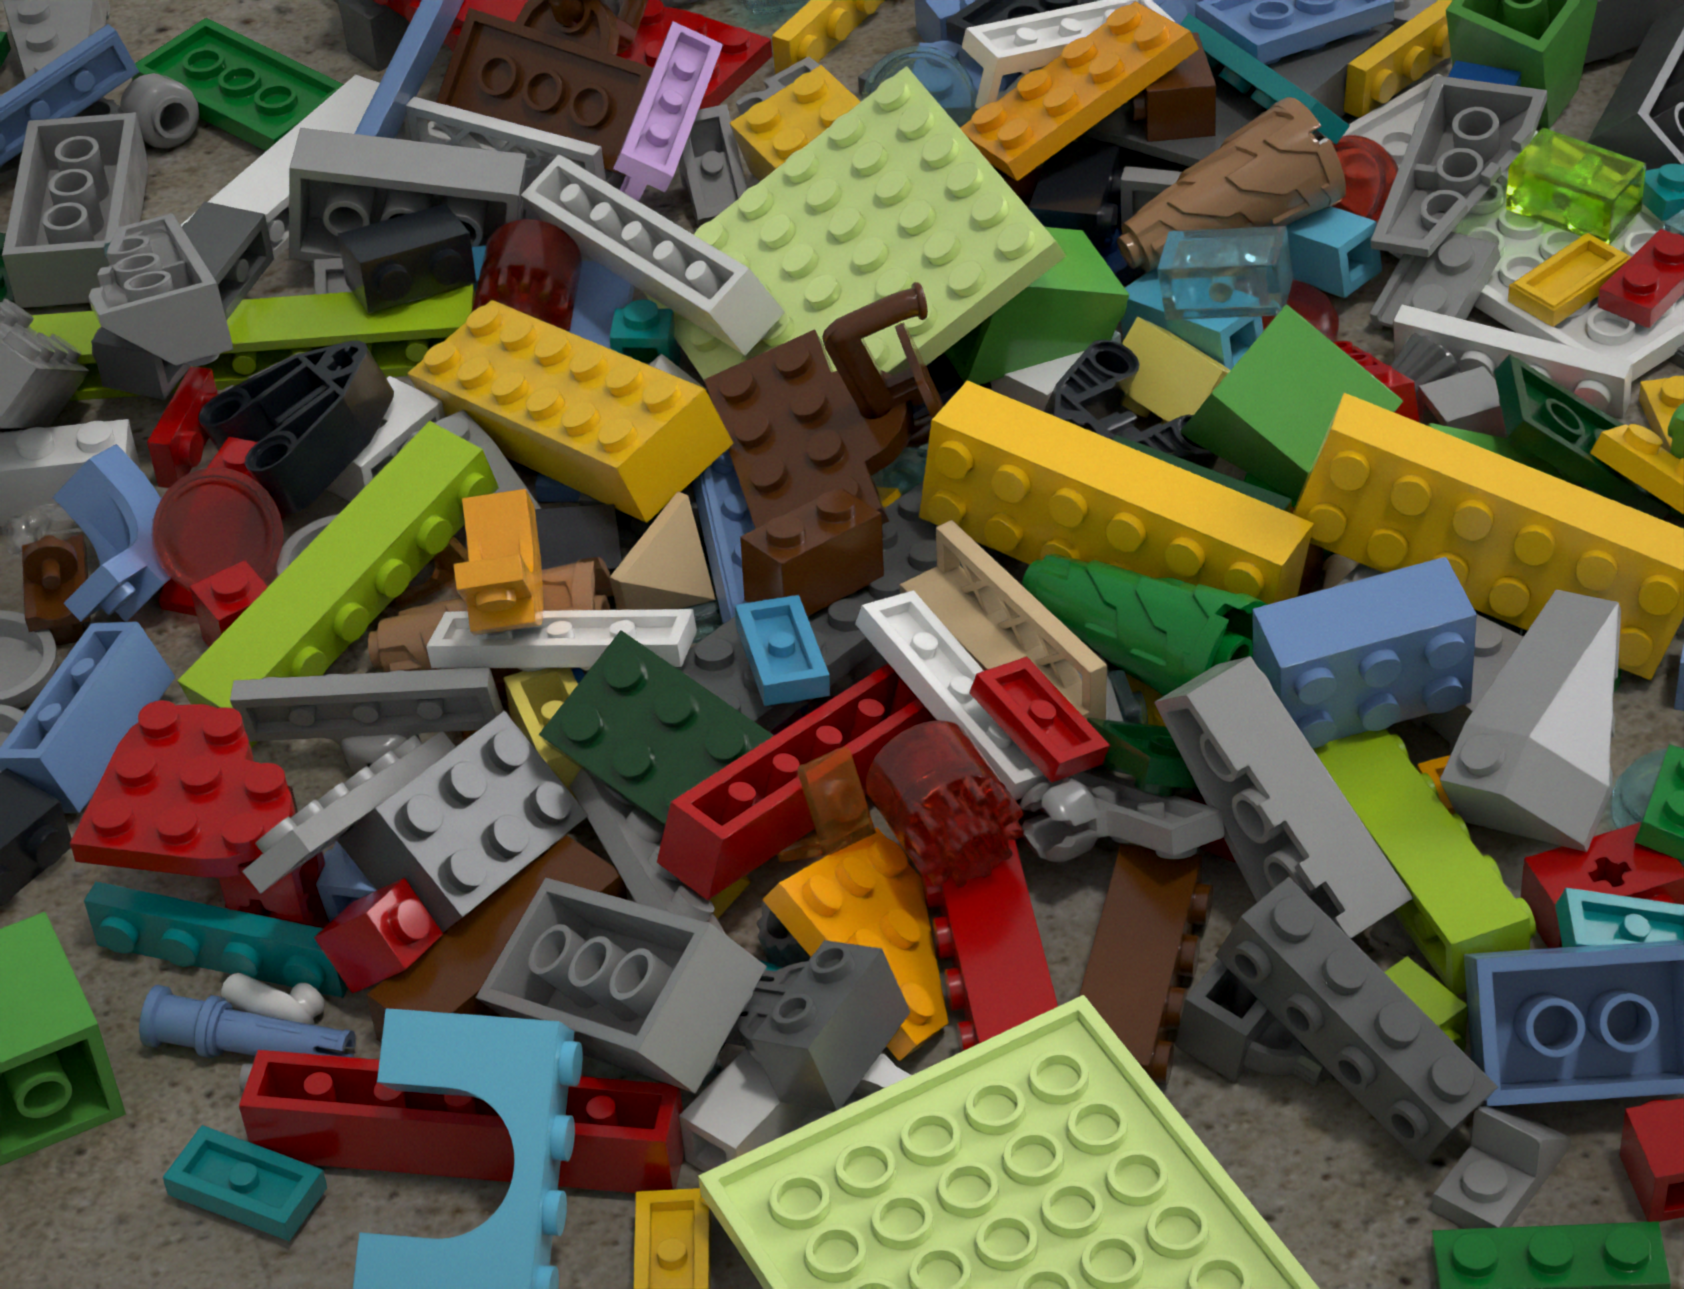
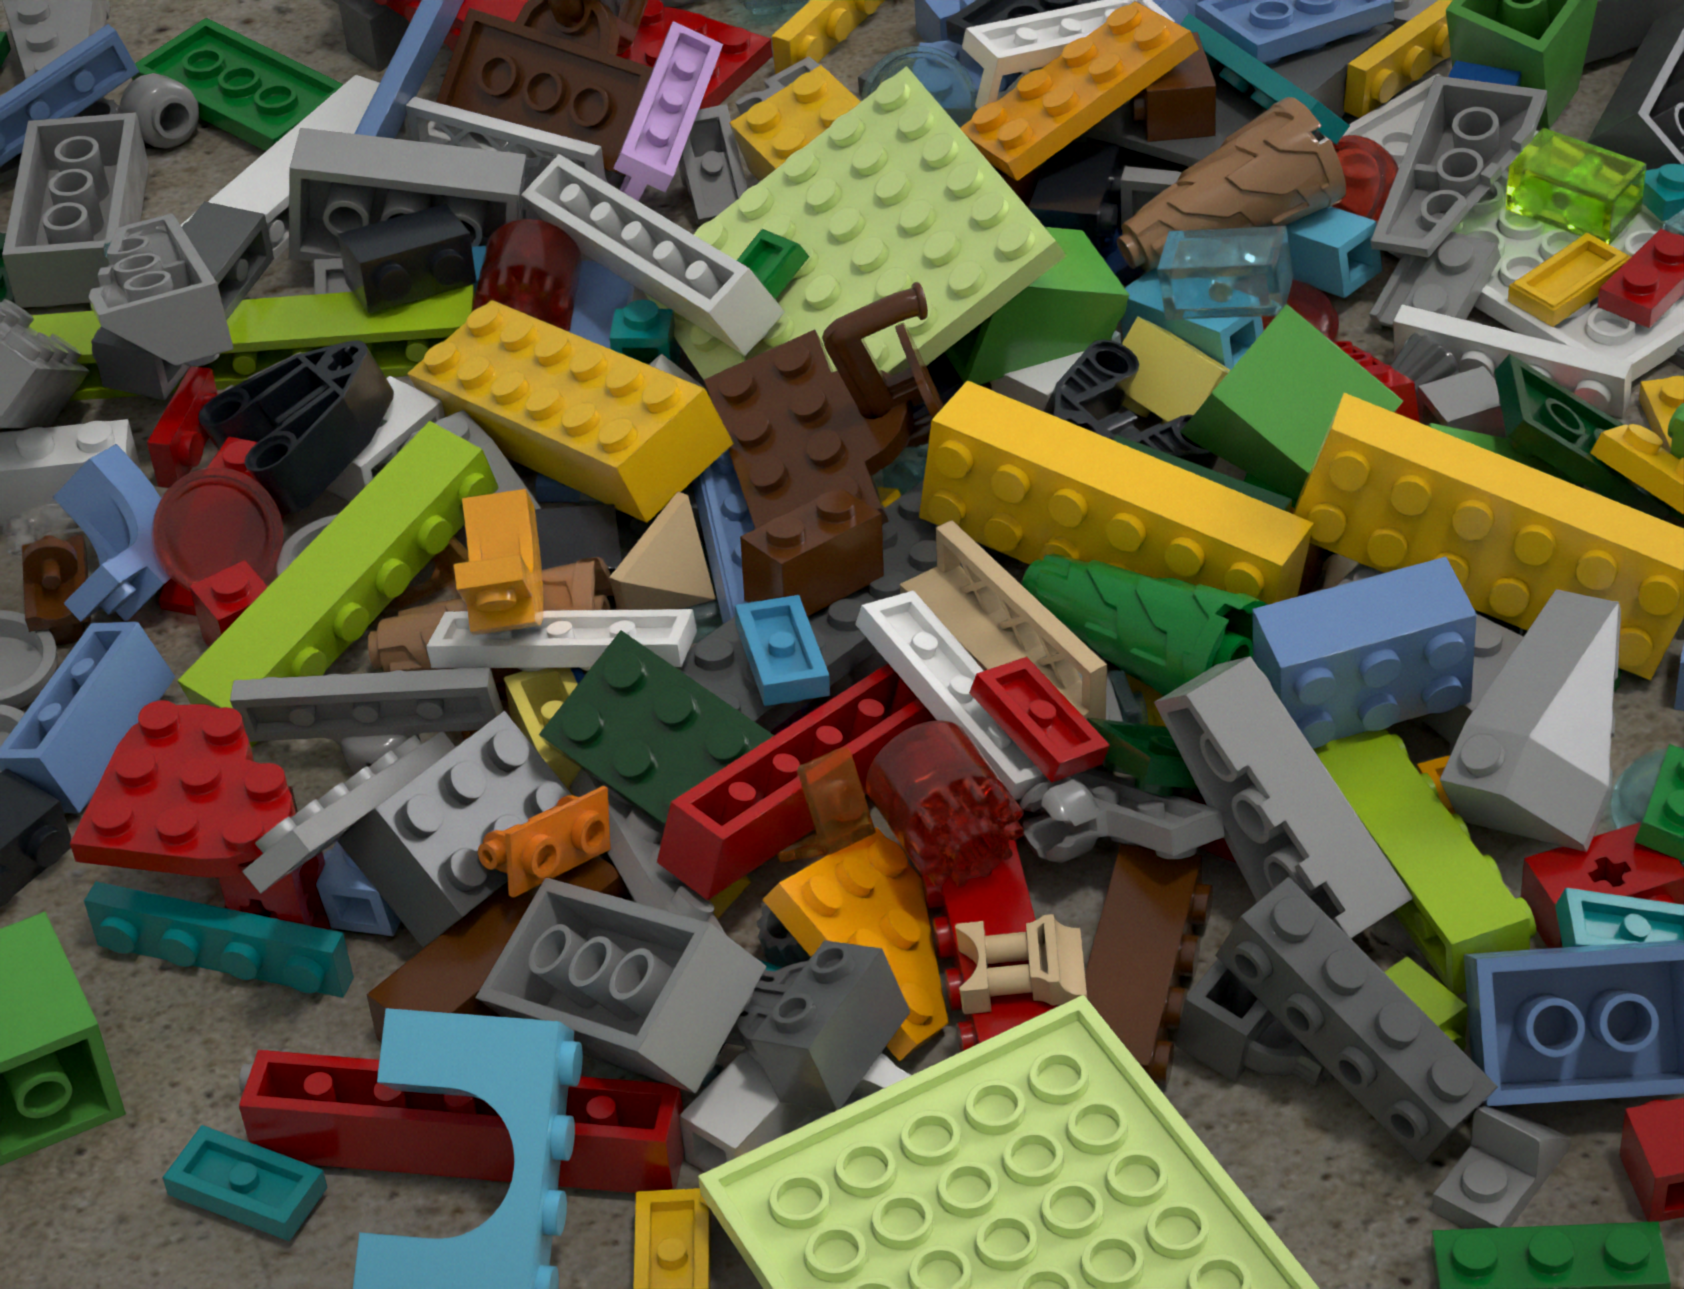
medium blue pin [139,985,356,1058] -> none
white arm [221,973,325,1025] -> none
red brick [314,877,443,993] -> none
none -> orange hinge [478,786,611,897]
none -> green tile [736,229,810,299]
none -> tan piece [955,914,1087,1014]

